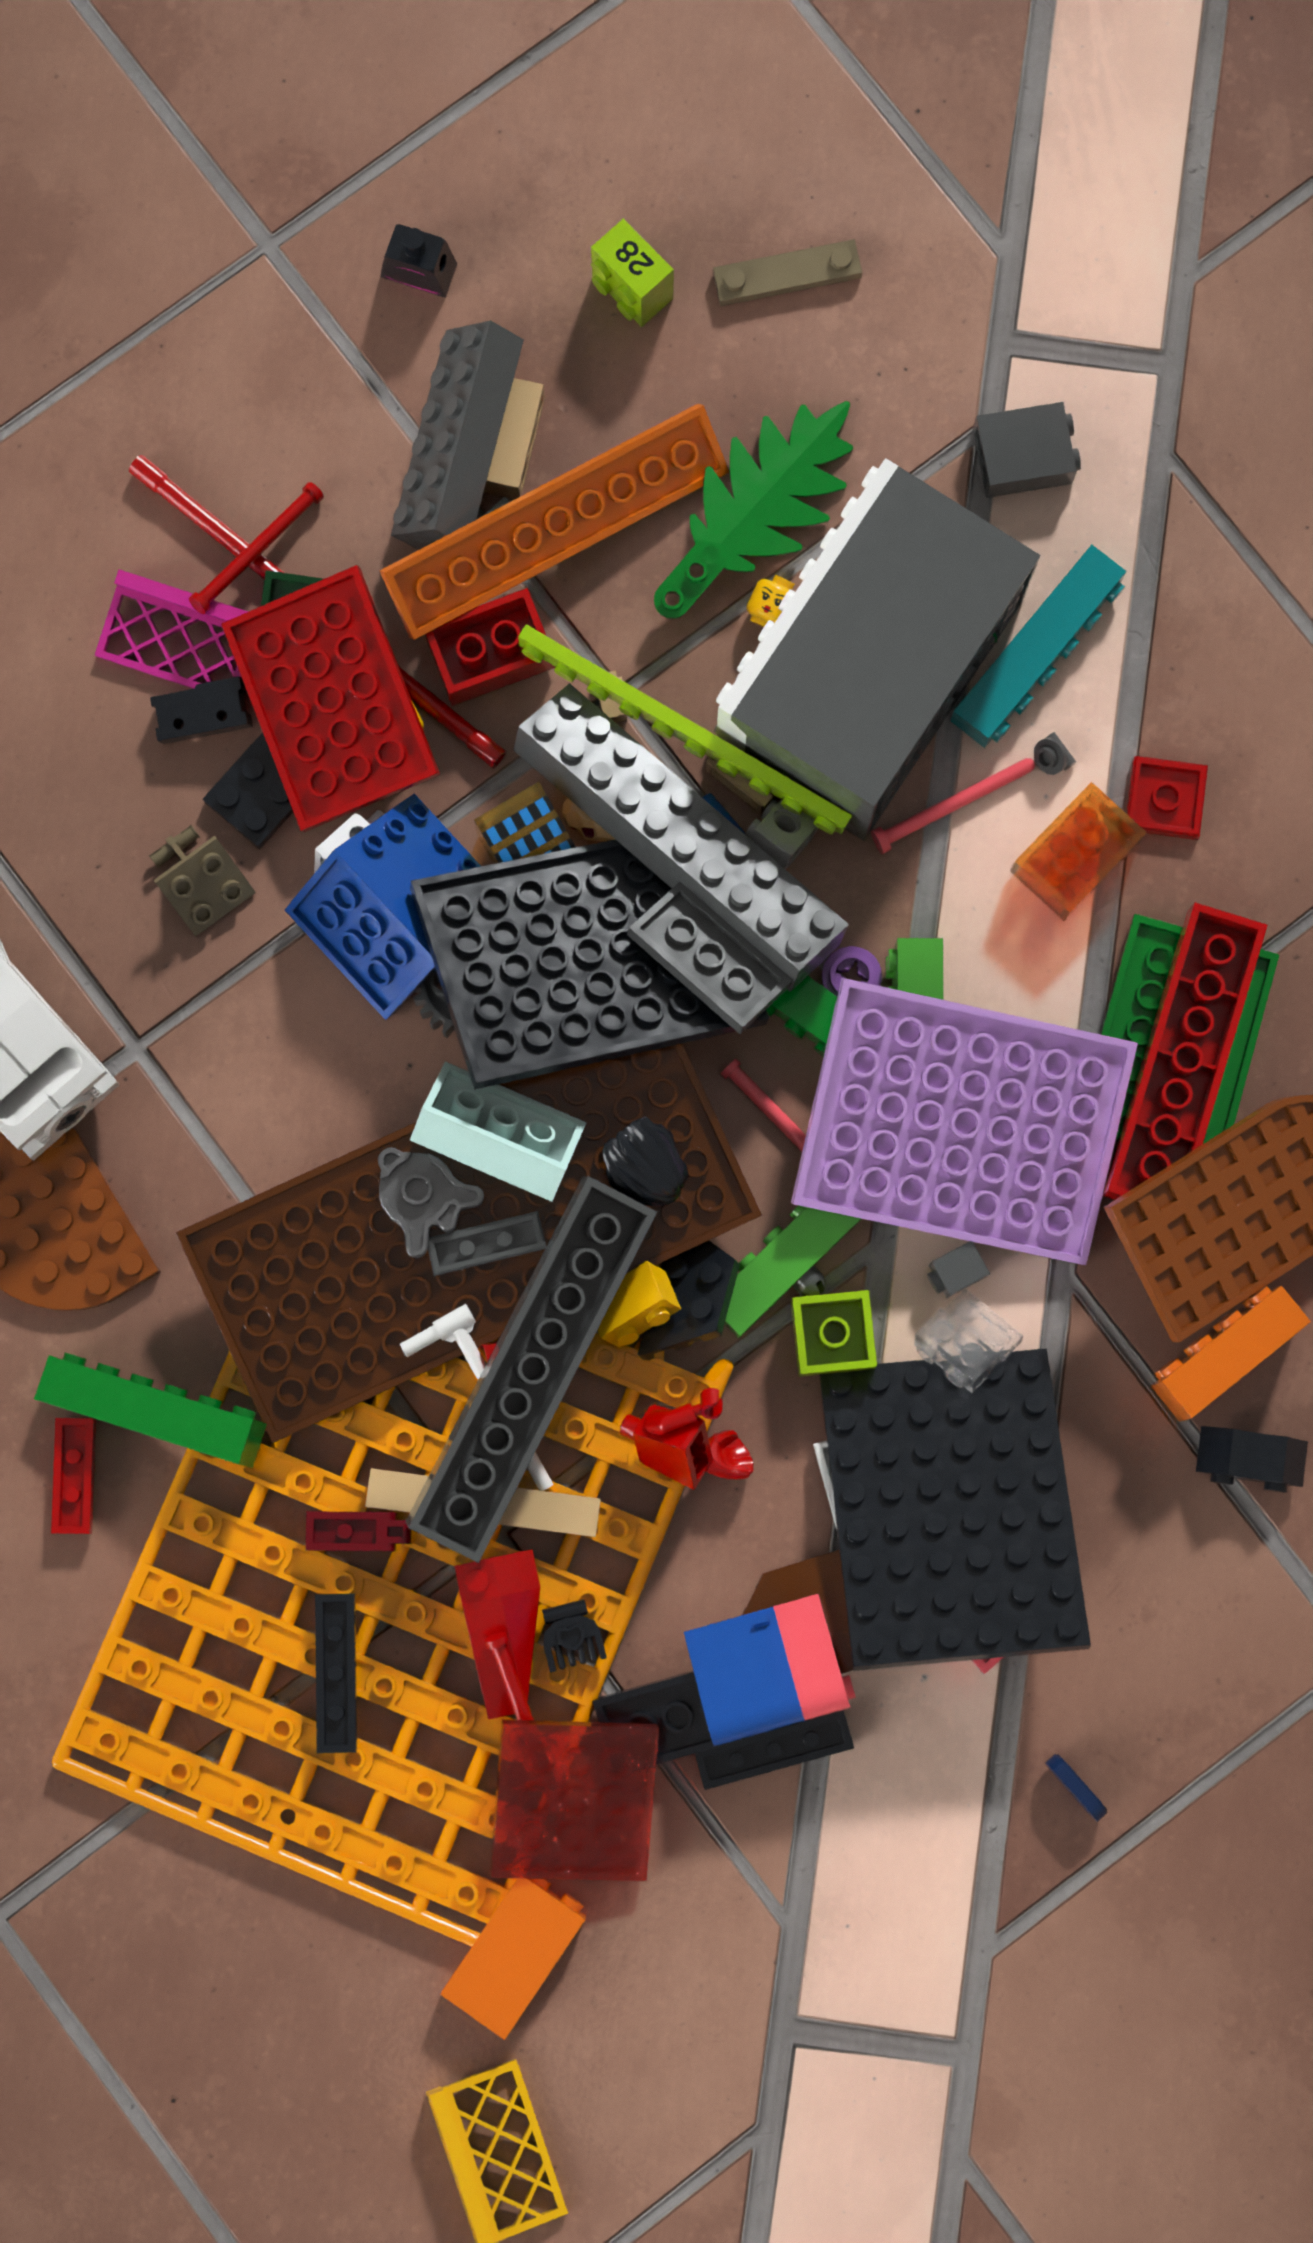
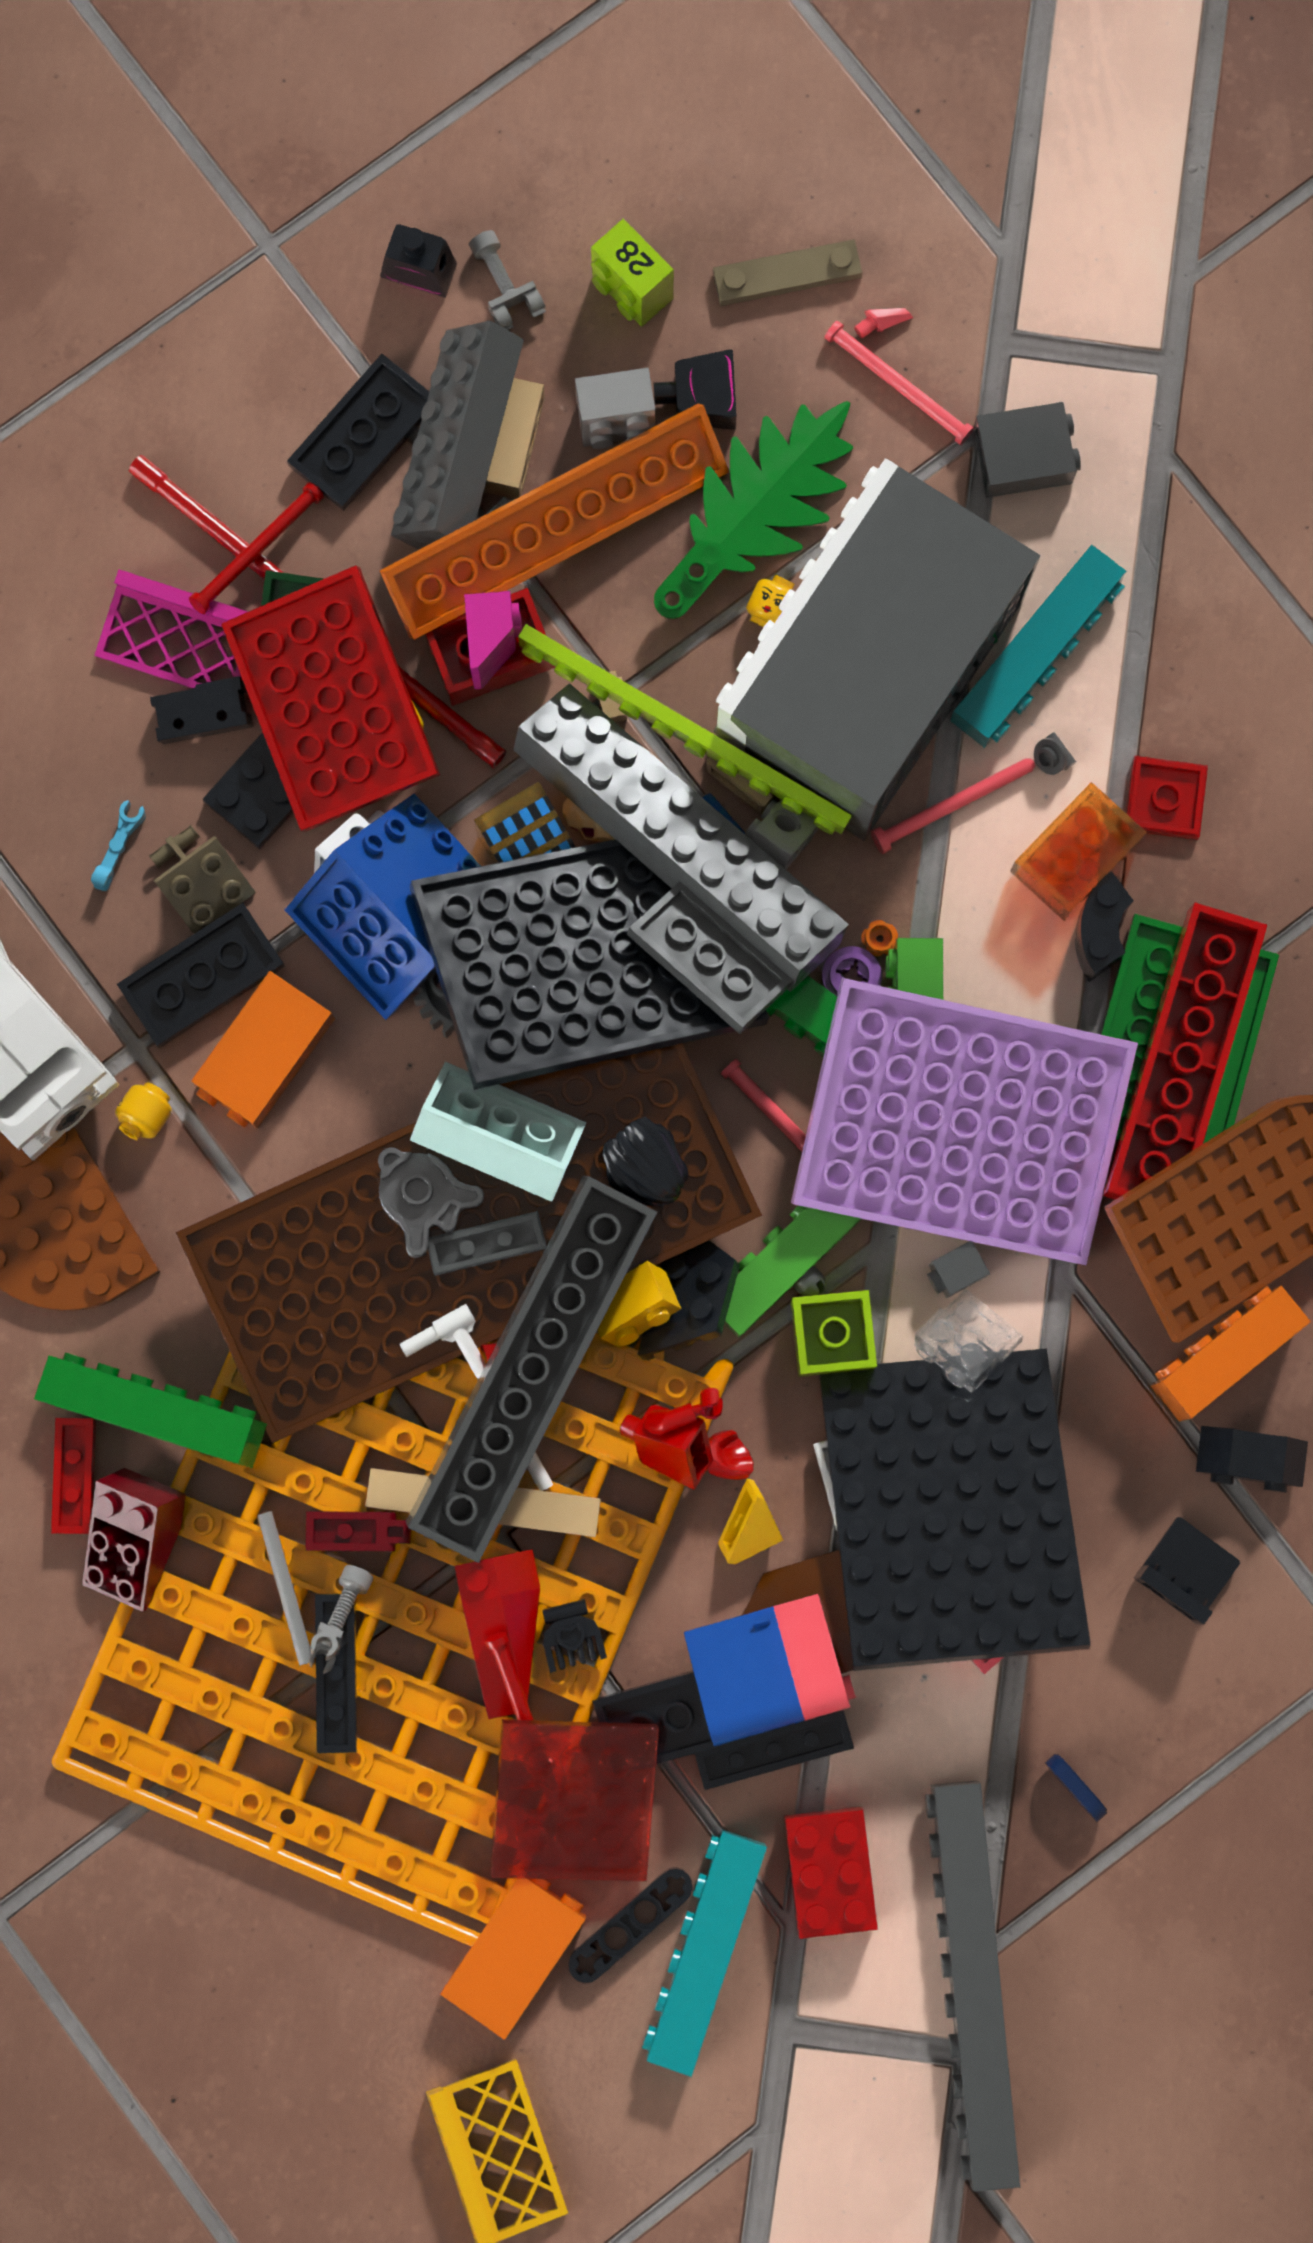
none -> dark red slope [82,1468,186,1612]
none -> medium azure piece [91,800,146,891]
none -> yellow head [115,1082,172,1140]
none -> black plate [117,903,285,1048]
none -> orange brick [191,971,335,1129]
none -> light grey bar [257,1511,311,1666]
none -> black plate [287,354,429,511]
none -> light grey bar [309,1565,373,1673]
none -> dark pink slope [464,591,522,689]
none -> light grey bar [468,230,546,330]
none -> black beam [569,1867,693,1983]
none -> light grey brick [575,368,655,449]
none -> teal brick [642,1829,767,2077]
none -> black torso [653,350,737,430]
none -> yellow slope [717,1479,783,1565]
none -> red brick [784,1806,878,1939]
none -> coral bar [824,321,974,445]
none -> coral bar [854,308,913,339]
none -> orange plate [861,920,898,957]
none -> dark grey brick [925,1781,1021,2192]
none -> black brick [1075,871,1134,982]
none -> black bracket [1134,1517,1240,1625]

